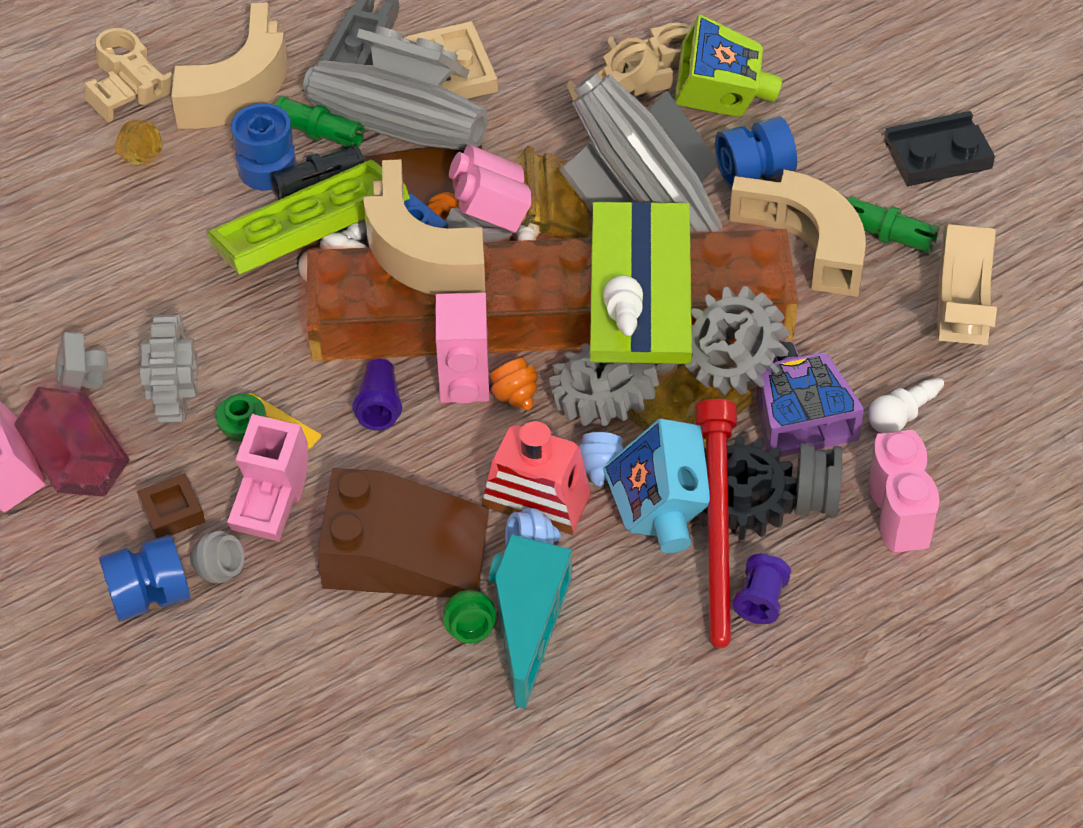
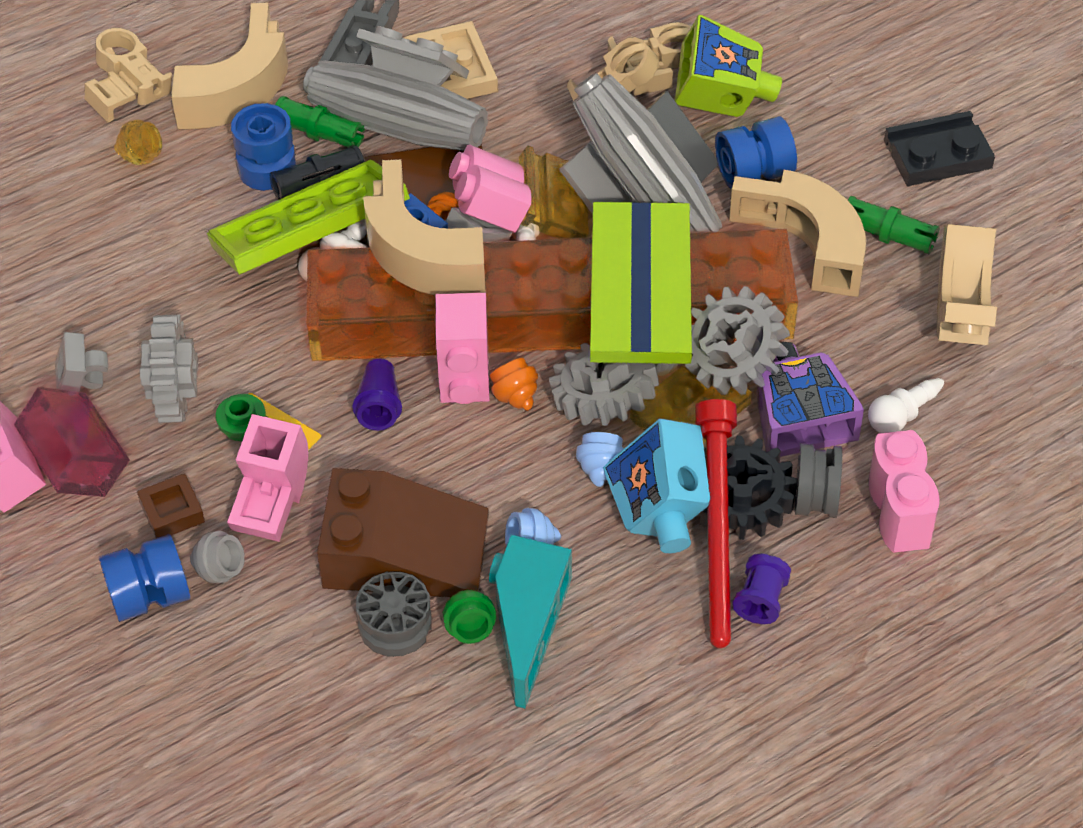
torso [482,421,591,535] -> none
white bar [603,276,643,336] -> none
none -> dark grey wheel [356,572,432,657]

